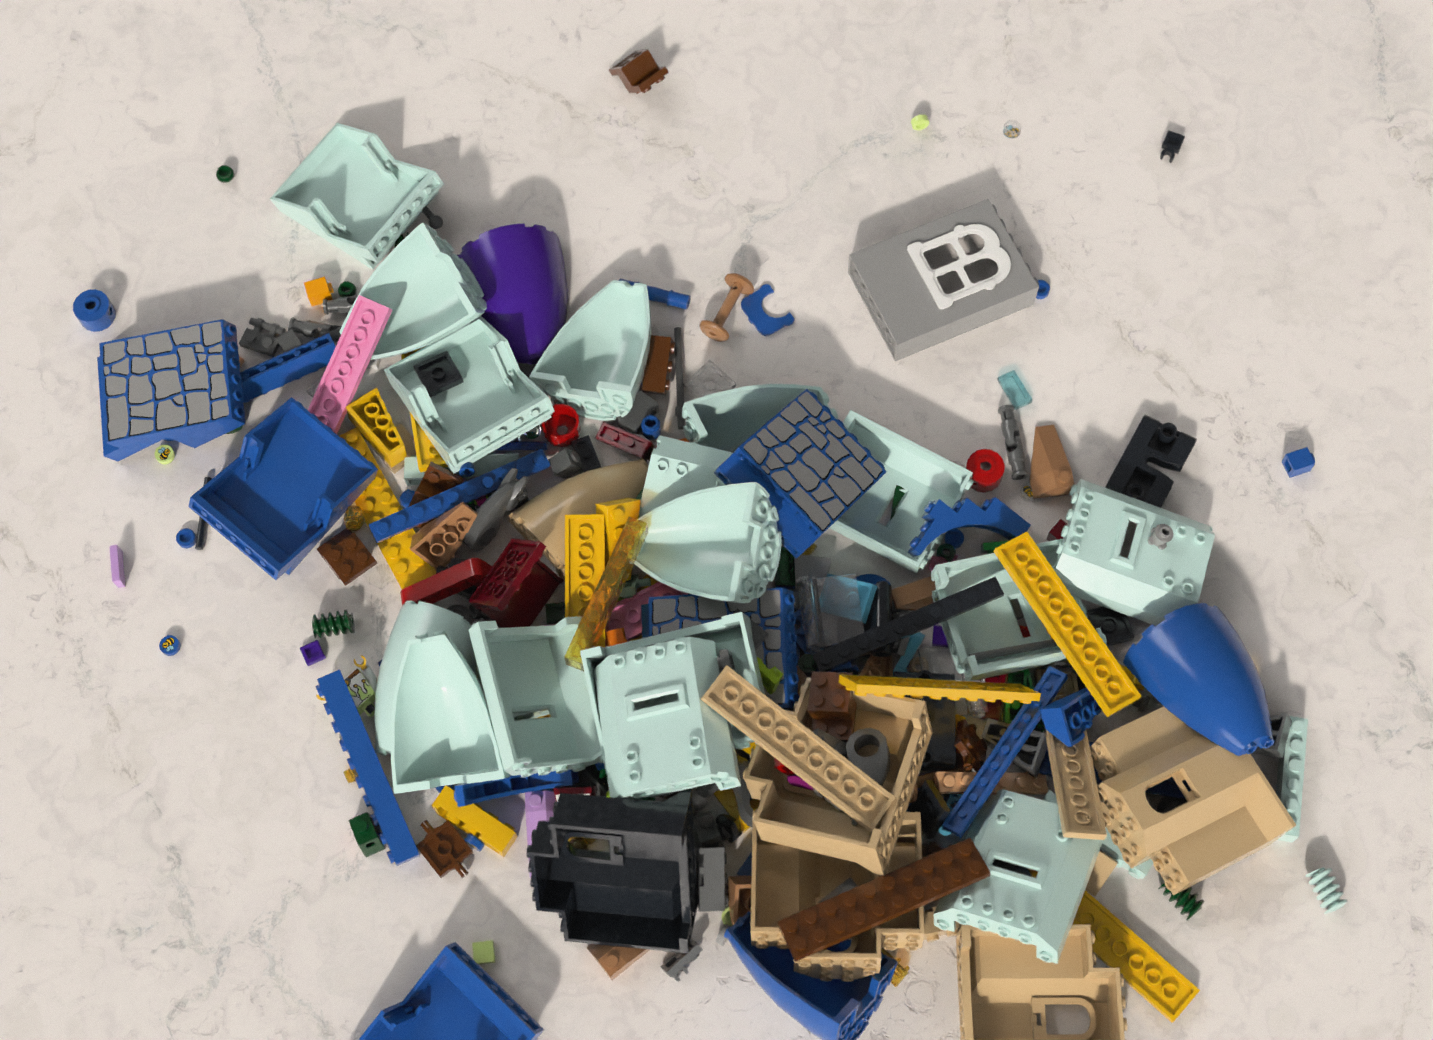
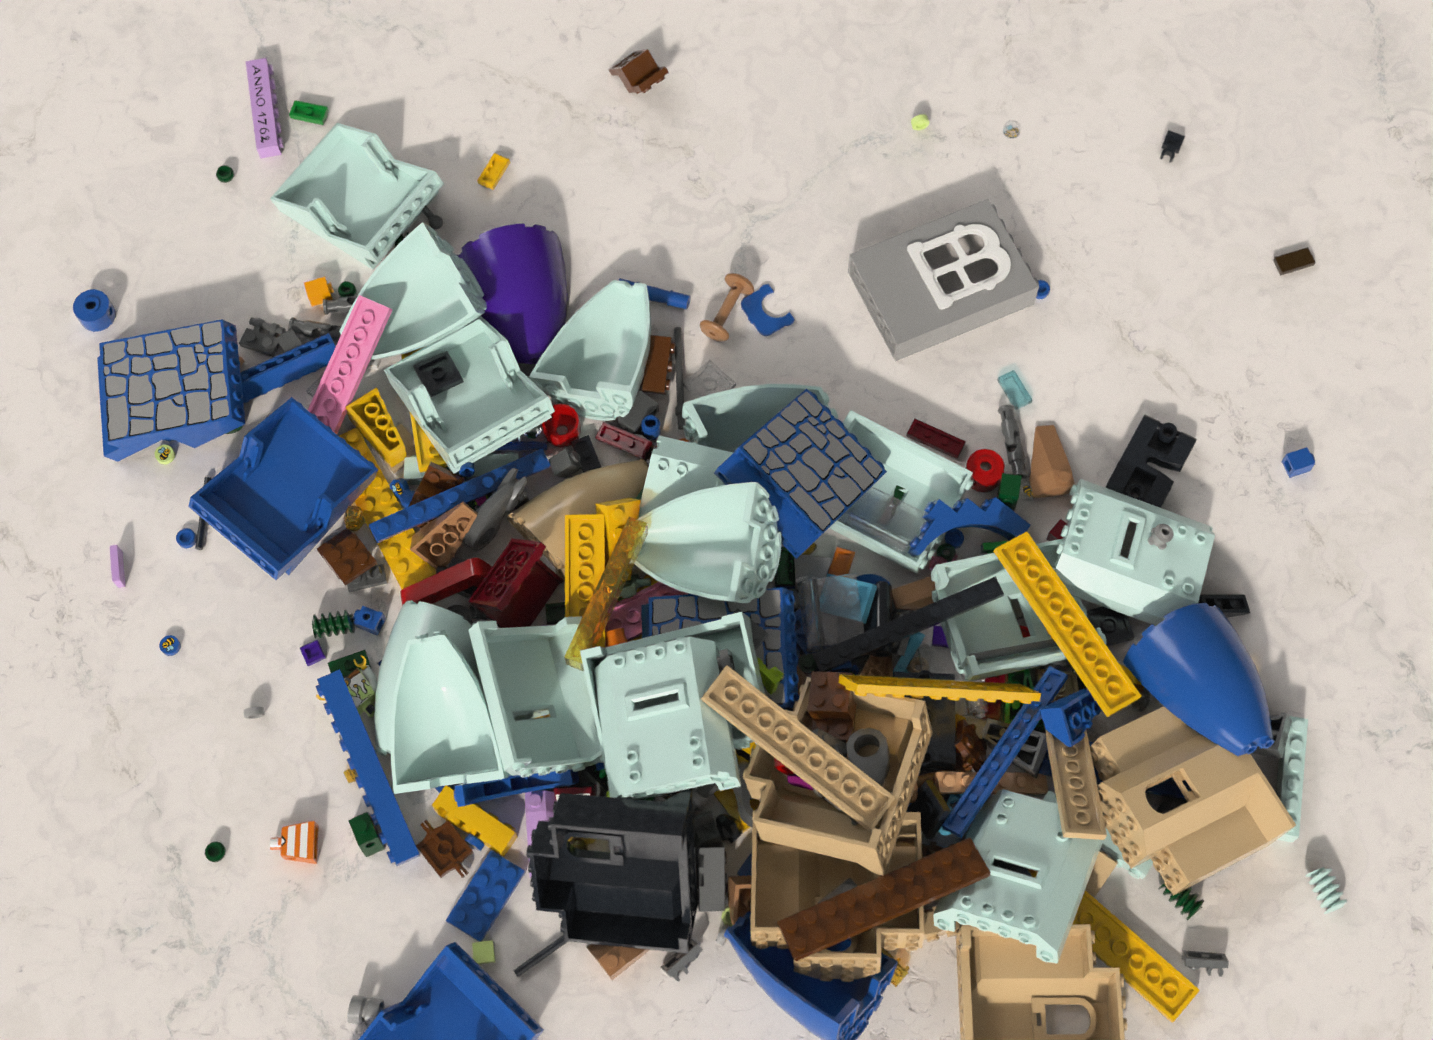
none -> dark green plate [205,842,226,862]
none -> light grey tile [244,707,264,719]
none -> lavender brick [246,58,283,158]
none -> orange torso [270,821,319,864]
none -> green plate [289,100,329,125]
none -> dark green plate [328,650,372,679]
none -> dark grey plate [347,564,387,592]
none -> light grey wheel [347,995,384,1026]
none -> blue brick [353,606,386,636]
none -> blue tile [390,478,409,498]
none -> blue plate [446,850,526,942]
none -> yellow plate [477,153,510,190]
none -> black bar [513,935,569,977]
none -> orange tile [828,547,855,578]
none -> clear door [838,486,926,556]
none -> dark red tile [906,418,966,459]
none -> dark green brick [997,473,1022,511]
none -> dark grey plate [1182,950,1229,977]
none -> black slope [1198,594,1250,618]
none -> dark brown tile [1273,247,1316,276]

